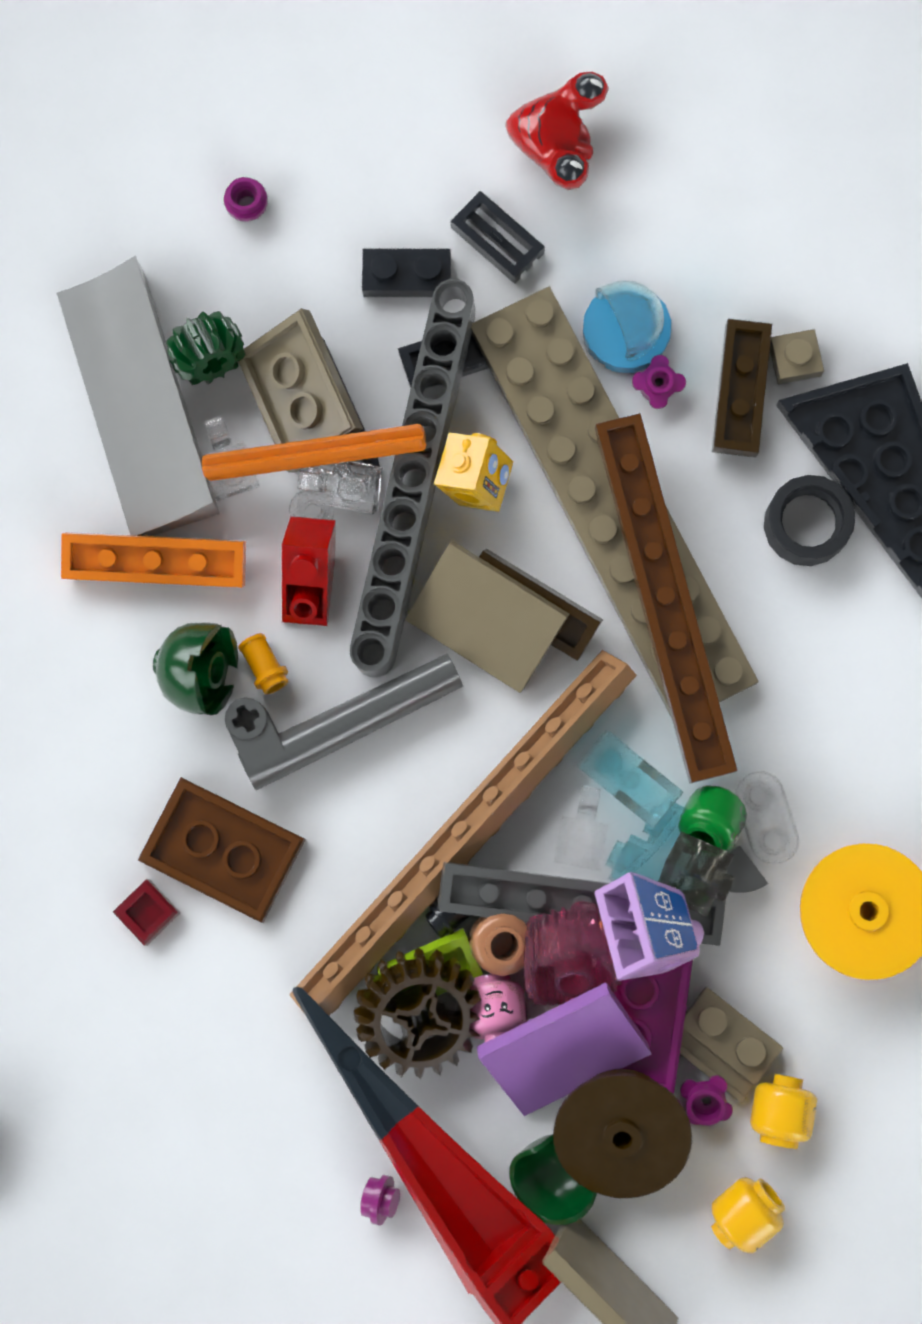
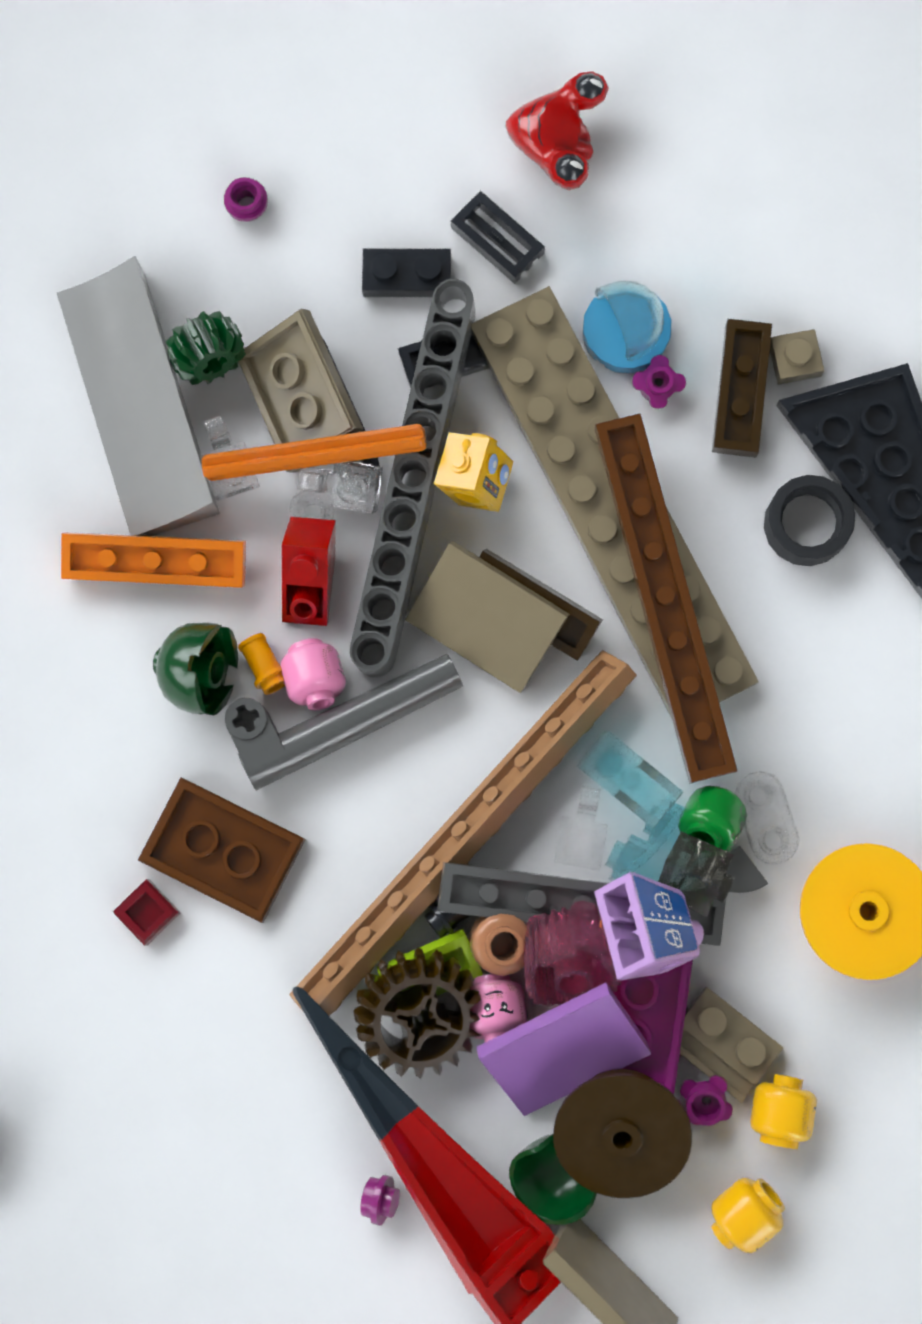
none -> bright pink head [281,638,346,711]

